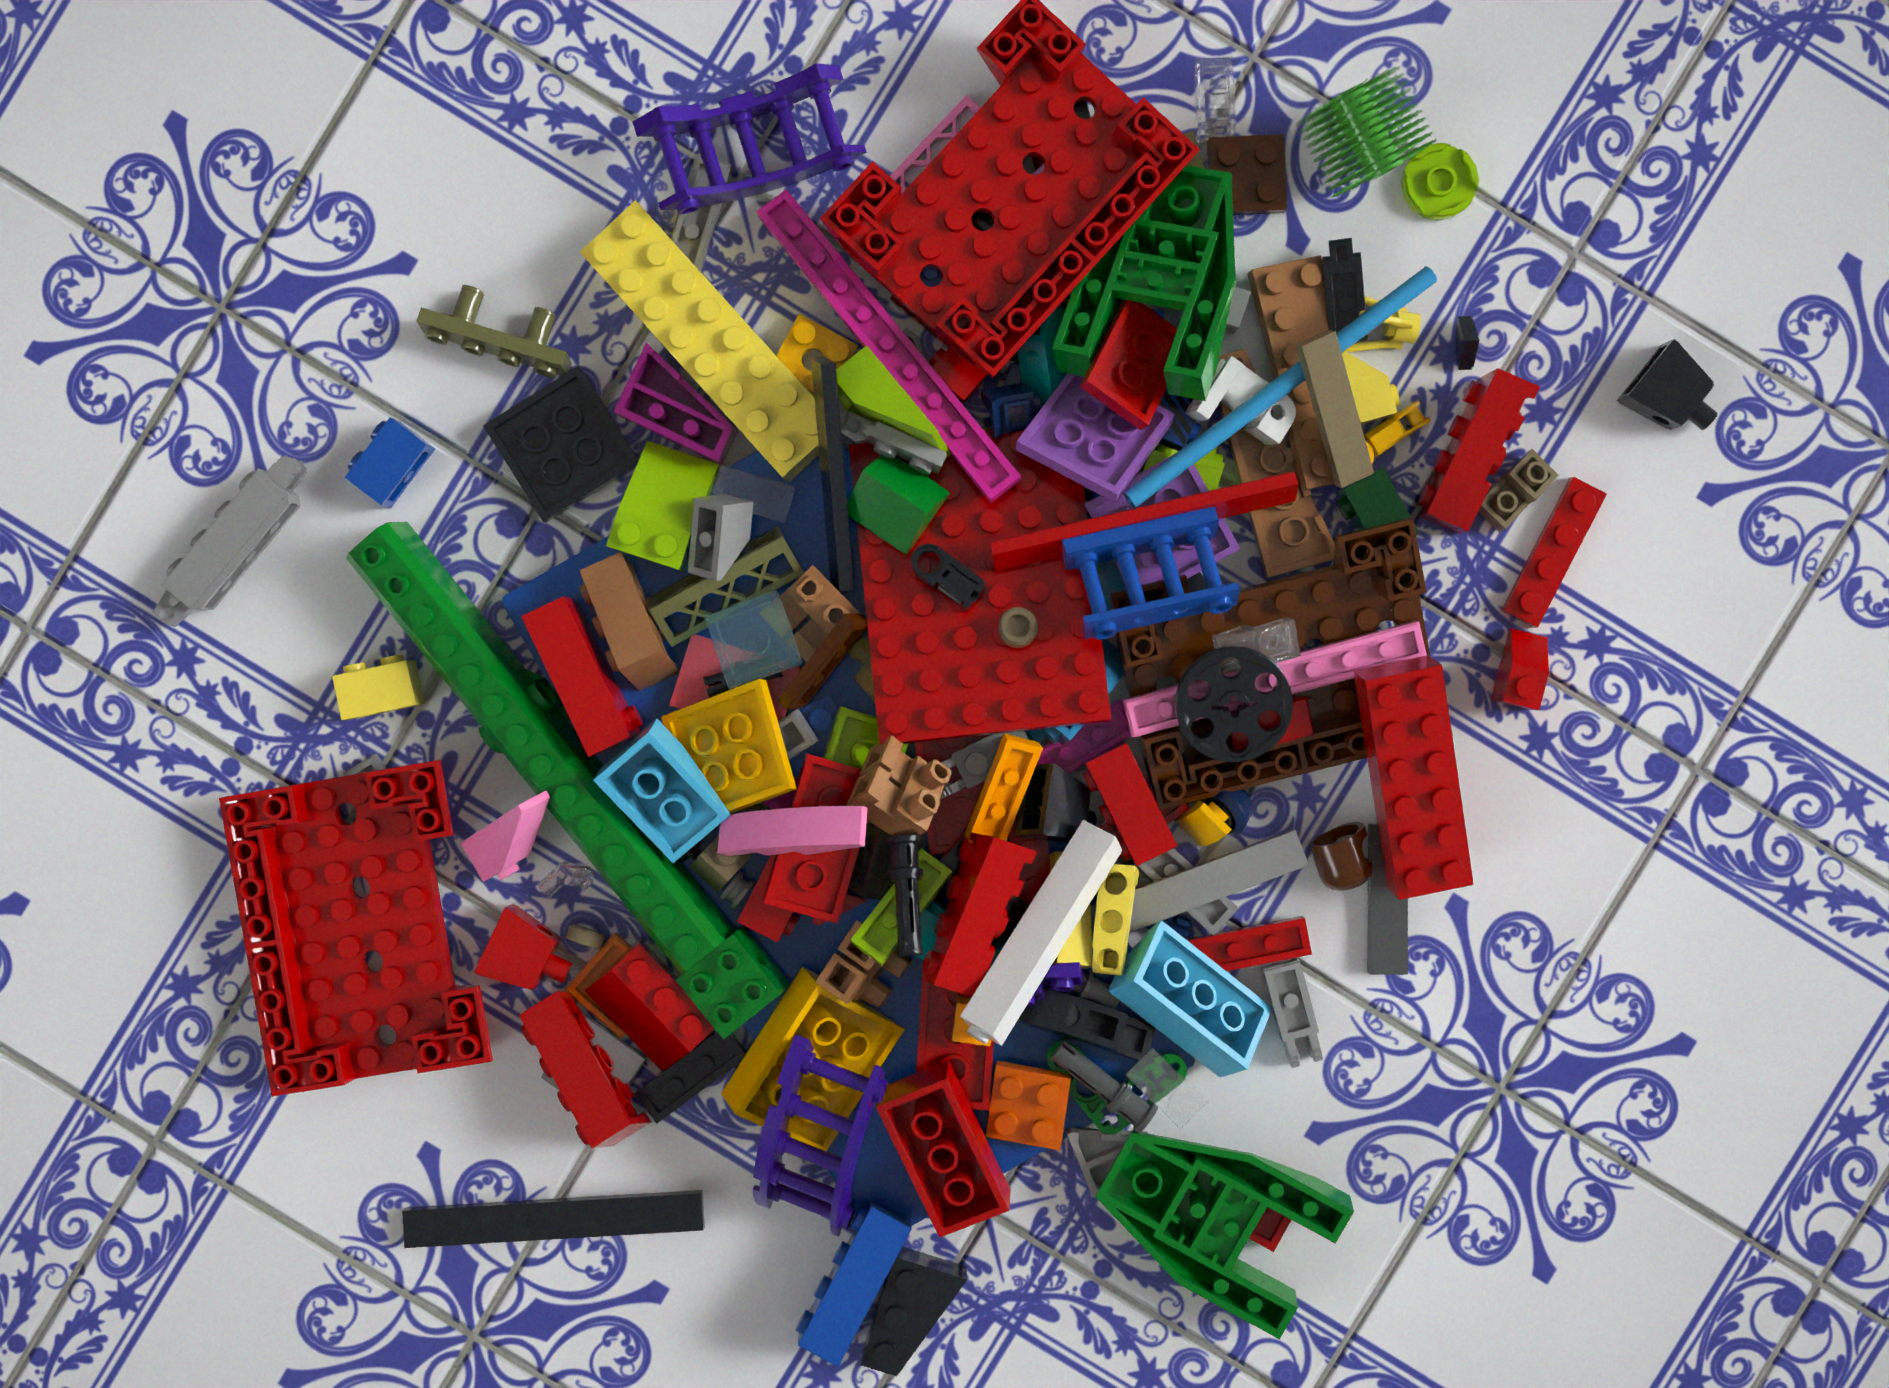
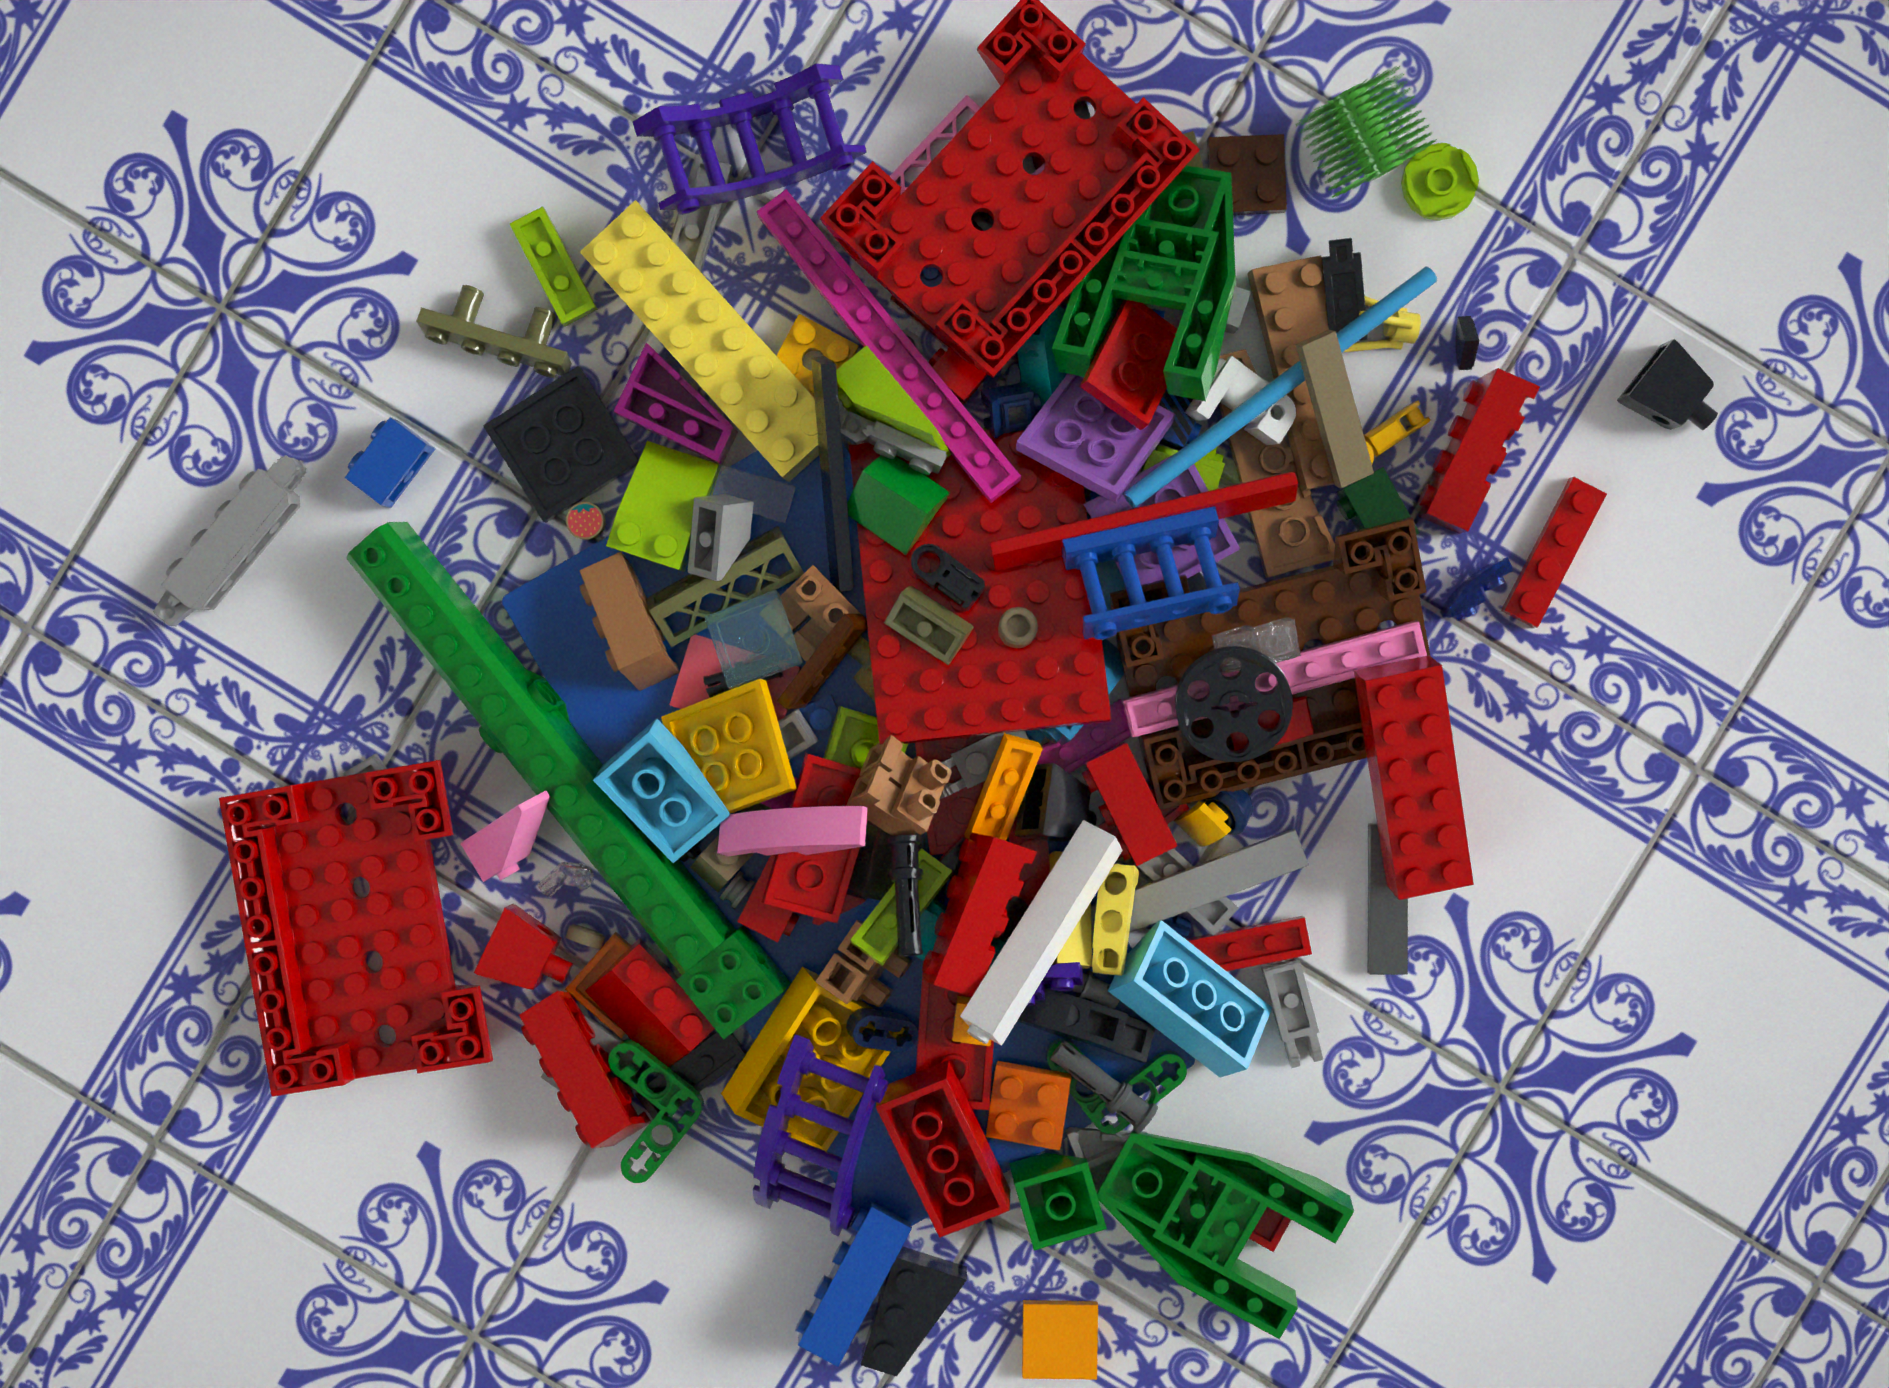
light yellow brick [332,654,425,720] -> none
black tile [402,1190,705,1248] -> none
red brick [521,596,643,757] -> none
clear slope [1125,1048,1208,1130] -> none
clear slope [1194,57,1236,141] -> none
reddish brown helmet [1310,822,1373,891] -> none
light yellow slope [1342,351,1400,425] -> none
dark tan slope [1478,449,1559,533] -> none
red slope [1490,628,1549,711] -> none
none -> lime plate [510,206,598,327]
none -> tile [566,502,606,540]
none -> green beam [608,1040,704,1183]
none -> dark blue beam [846,1008,918,1052]
none -> olive slope [884,586,974,665]
none -> green slope [1009,1153,1107,1250]
none -> light orange tile [1022,1300,1098,1380]
none -> clear blue slope [1440,557,1514,621]

